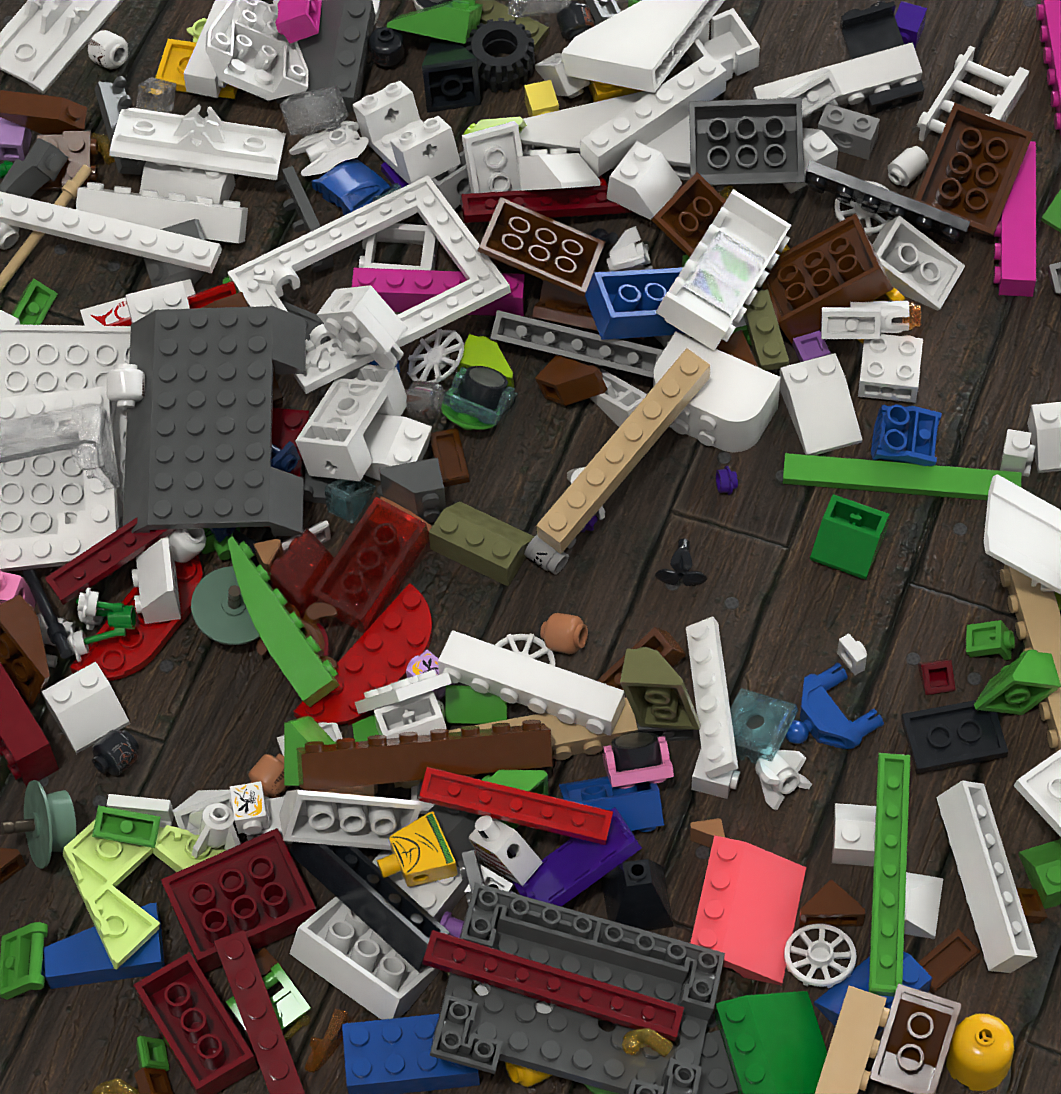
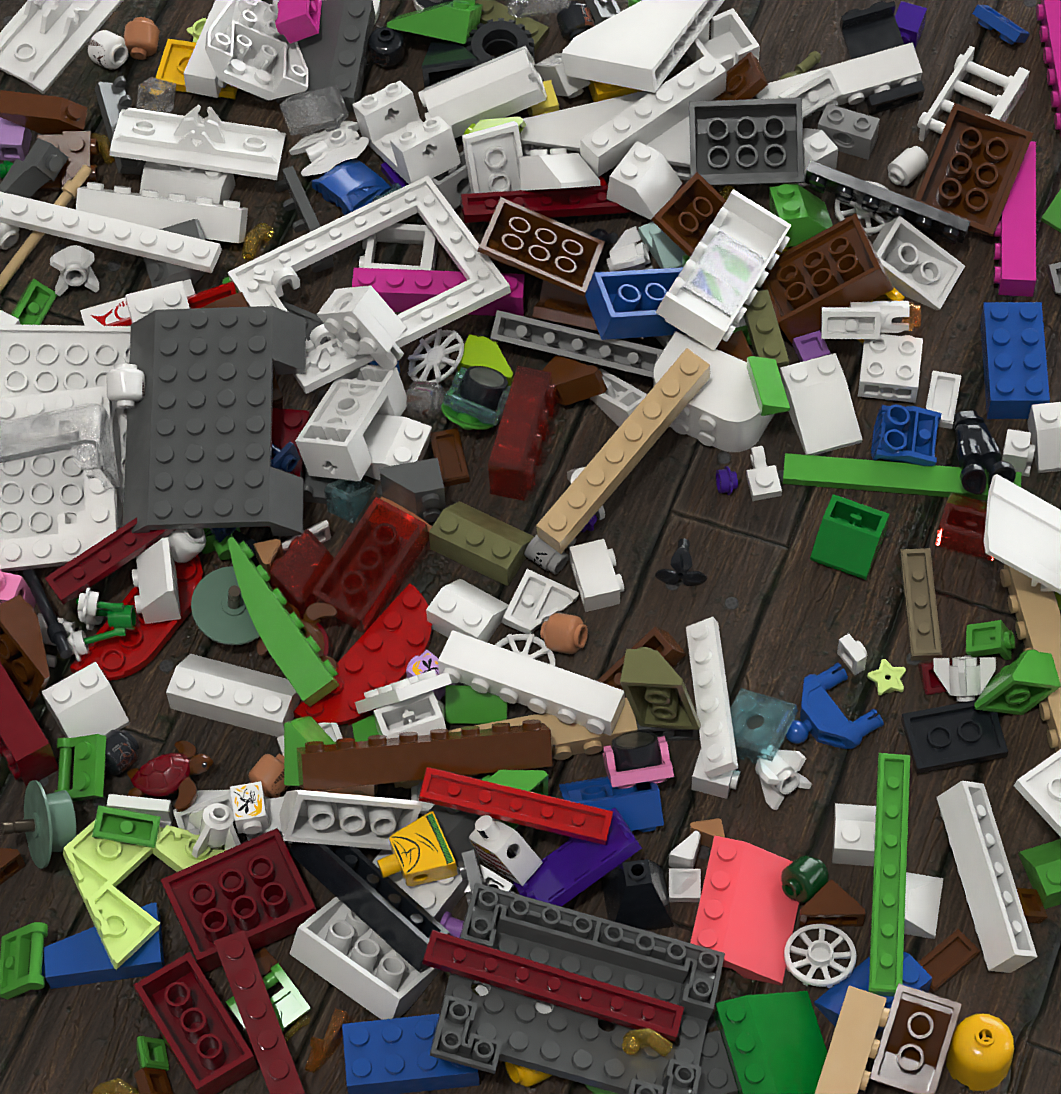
none -> white brick [50,245,99,296]
none -> bright green plate [54,734,106,802]
none -> nougat head [123,17,160,60]
none -> animal [127,740,213,812]
none -> white slope [166,654,301,737]
none -> clear yellow arm [242,223,274,260]
none -> white brick [418,45,547,139]
none -> white slope [426,579,509,642]
none -> clear red brick [488,366,557,501]
none -> white wing [501,569,579,634]
none -> white brick [569,539,624,612]
none -> light aqua slope [639,221,687,269]
none -> white slope [669,831,701,869]
none -> white tile [669,868,701,902]
none -> reddish brown plate [714,52,768,101]
none -> white plate [746,446,782,501]
none -> bright green slope [747,356,790,416]
none -> bright green slope [769,184,833,247]
none -> olive piece [779,51,821,80]
none -> dark green head [781,856,829,903]
none -> yellowish green plate [867,659,906,695]
none -> dark tan tile [899,548,942,661]
none -> white tile [926,371,961,429]
none -> white brick [933,655,996,702]
none -> clear red slope [935,493,994,561]
none -> black piece [954,411,1016,494]
none -> blue plate [972,4,1030,44]
none -> blue brick [980,302,1050,419]

